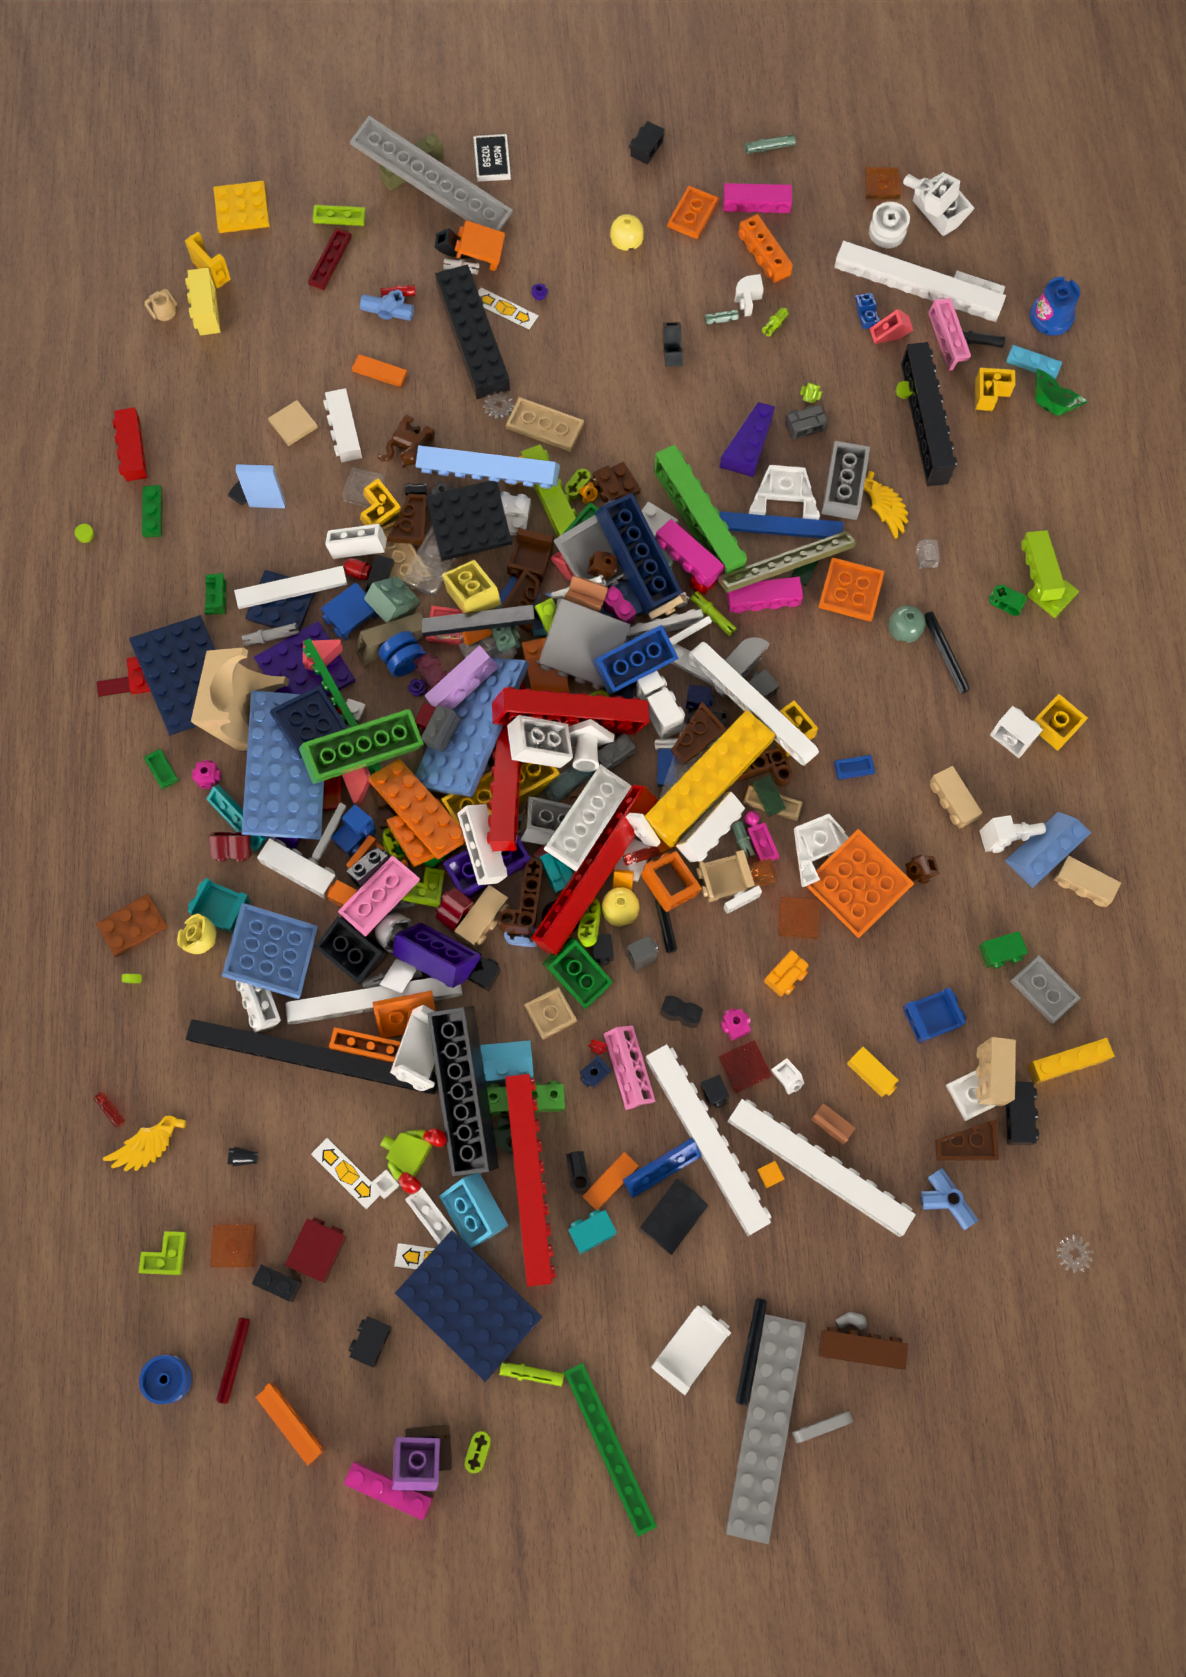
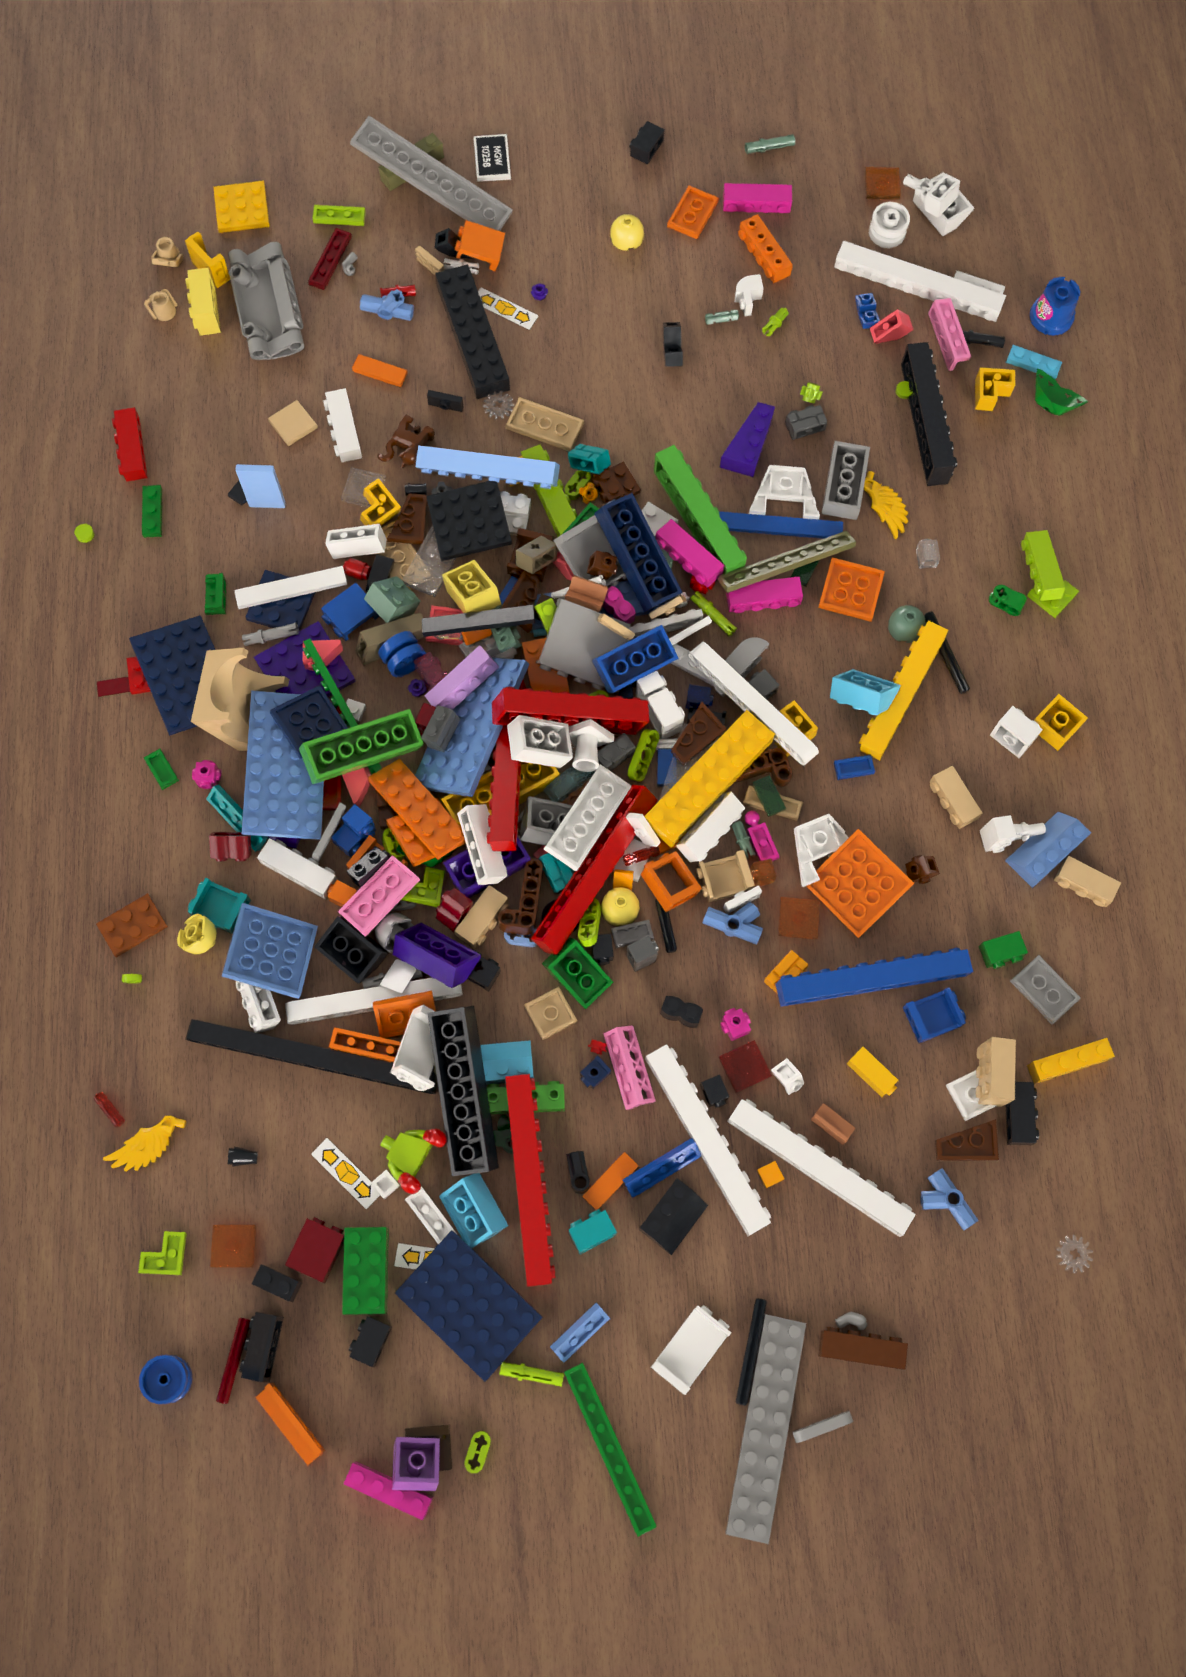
none -> tan piece [151,237,183,267]
none -> light grey panel [228,242,304,360]
none -> black slope [239,1312,284,1382]
none -> light grey arm [342,252,358,276]
none -> green brick [342,1227,389,1315]
none -> tan tile [415,246,445,275]
none -> black plate [427,390,464,412]
none -> dark tan brick [516,536,557,574]
none -> medium blue plate [550,1303,610,1363]
none -> teal brick [568,444,611,474]
none -> tan tile [597,614,635,640]
none -> flat silver plate [611,919,654,948]
none -> lime beam [628,729,659,782]
none -> medium blue piece [702,902,763,945]
none -> blue brick [775,948,973,1007]
none -> medium azure slope [830,669,901,715]
none -> yellow brick [859,621,948,761]

